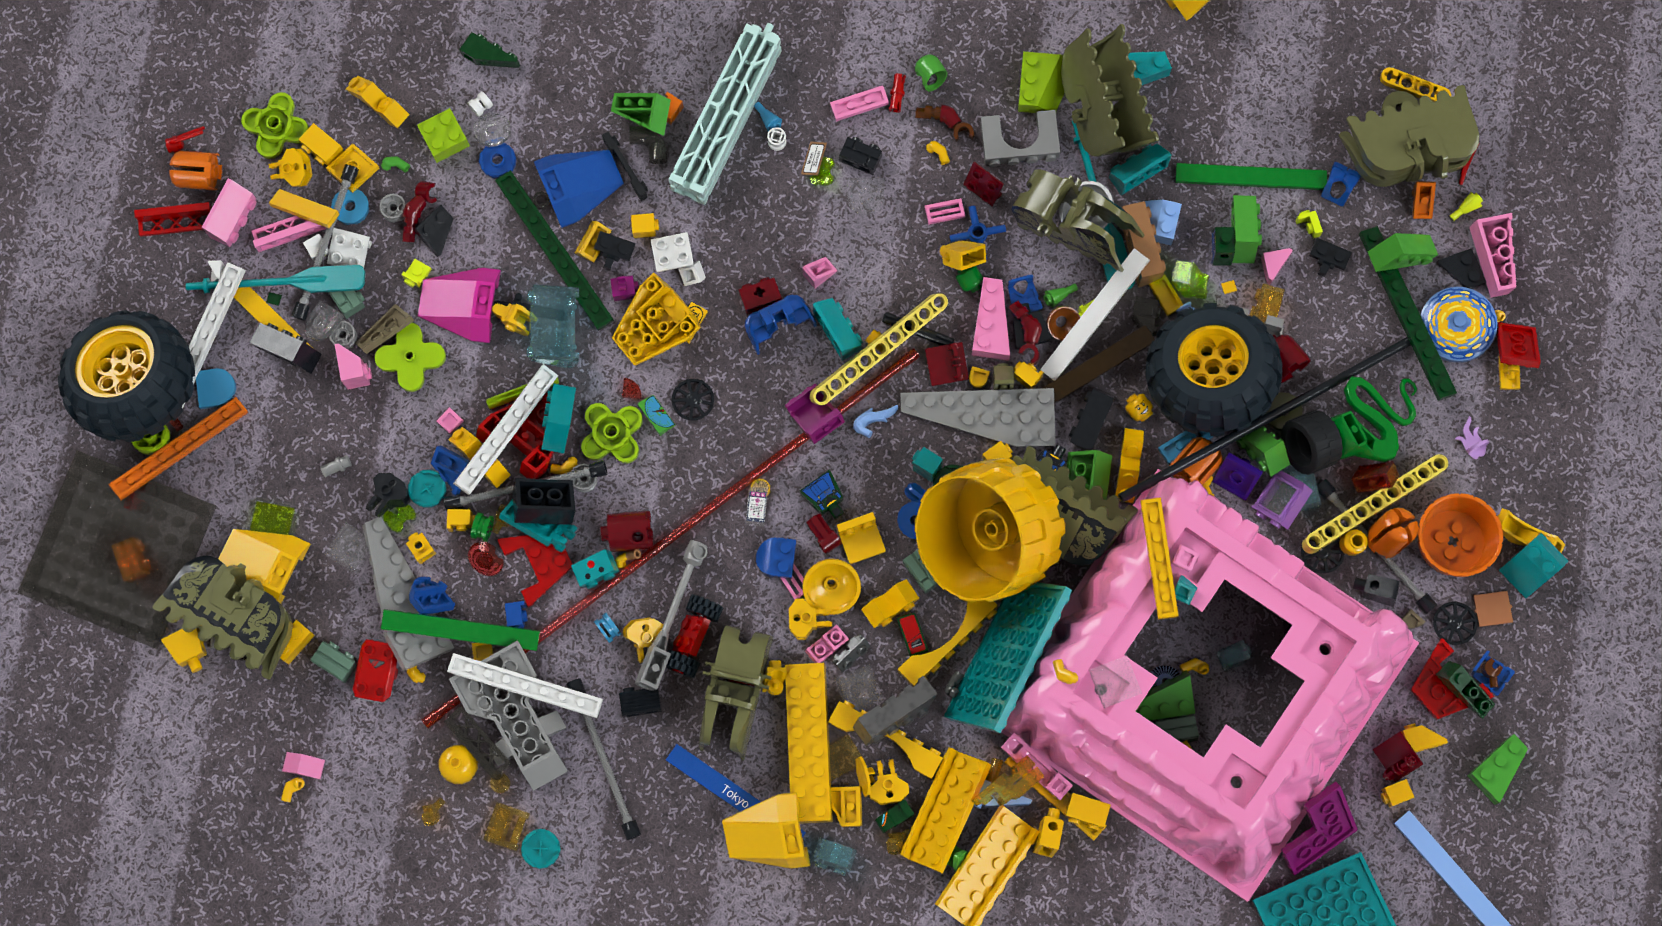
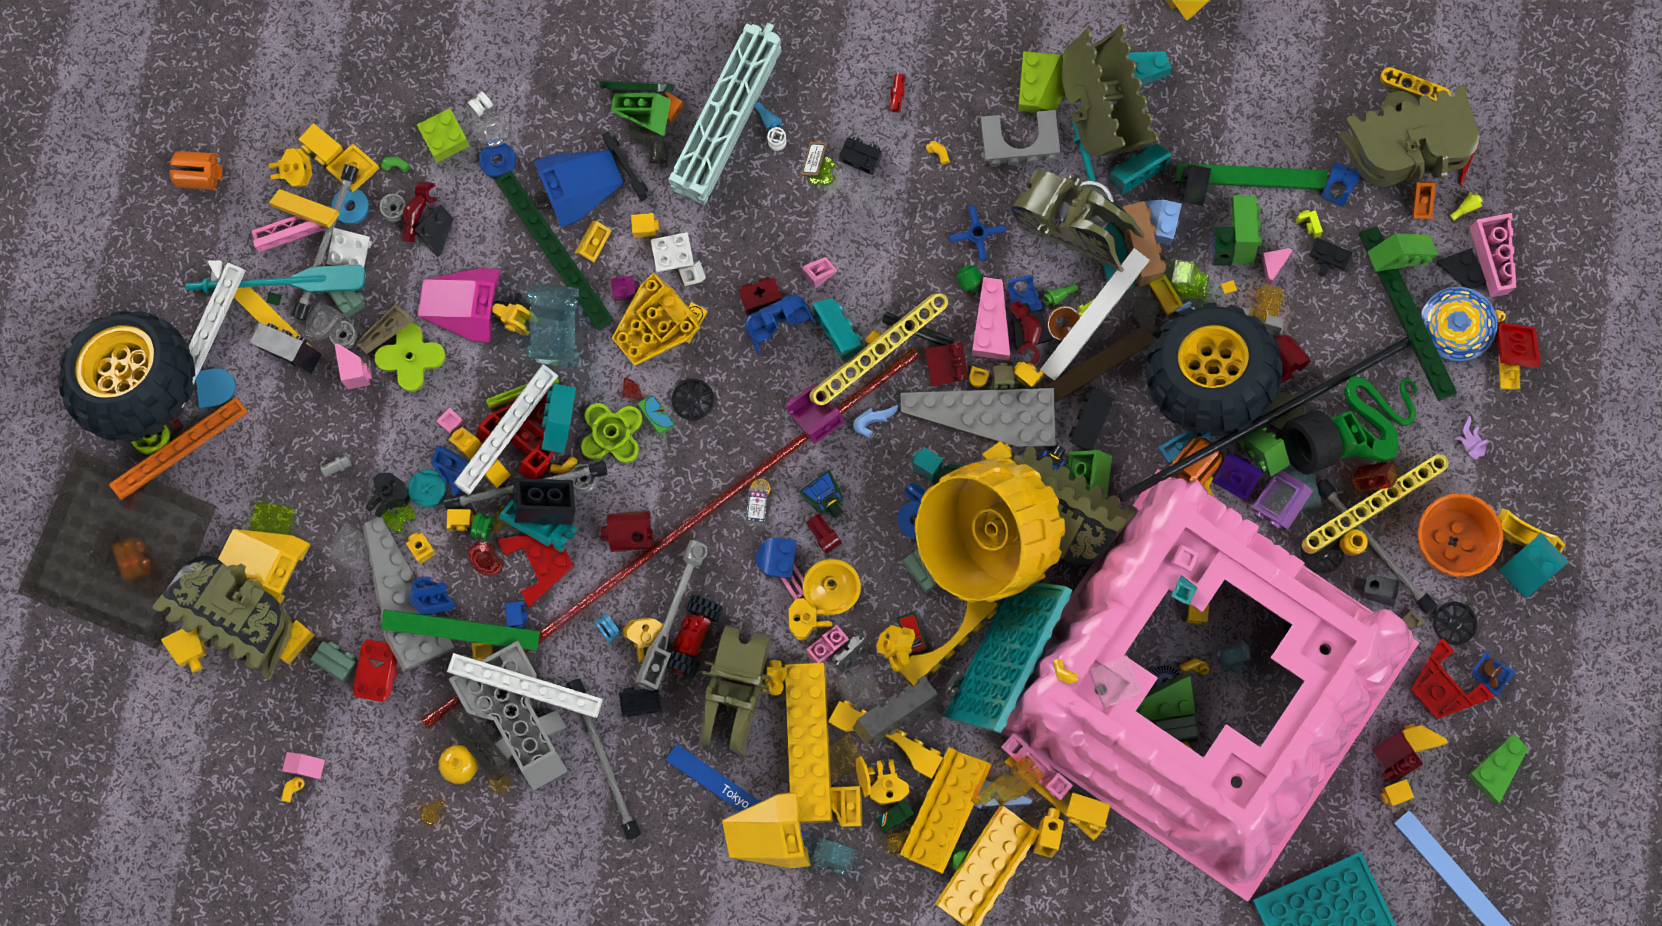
red fence [134,202,213,237] -> none
red plant [165,126,205,153] -> none
bright pink slope [202,178,256,247] -> none
lime plant [241,92,309,159] -> none
white slope [303,234,329,261] -> none
yellow arch [346,76,410,128] -> none
neon yellow bracket [401,259,432,288] -> none
yellow arm [407,666,426,683] -> none
dark green slope [459,32,520,68] -> none
clear yellow plate [483,802,530,851] -> none
teal tile [521,829,561,869] -> none
teal brick [571,549,620,589] -> none
black hinge [594,231,636,270] -> none
arm [615,549,641,568] -> none
bright pink plate [830,85,889,122] -> none
yellow bracket [837,512,886,564] -> none
yellow brick [861,579,919,628] -> none
bright green helmet [915,54,948,92] -> none
reddish brown piece [915,105,974,141] -> none
bright pink tile [925,198,965,225] -> none
yellow torso [940,241,986,271] -> none
dark red hinge [963,162,1004,207] -> none
clear yellow pin [985,758,1003,784] -> none
yellow arch [1115,428,1144,503] -> none
yellow head [1125,393,1153,422] -> none
yellow tile [1140,498,1179,620] -> none
magenta plate [1281,781,1358,876] -> none
orange cylinder [1367,508,1419,558] -> none
dark green slope [1436,661,1495,719] -> none
nougat piece [1473,591,1513,627] -> none
none -> dark green tile [599,81,674,92]
none -> yellow hinge [876,625,915,672]
none -> black slope [1177,164,1211,206]
none -> yellow brick [1186,603,1209,625]

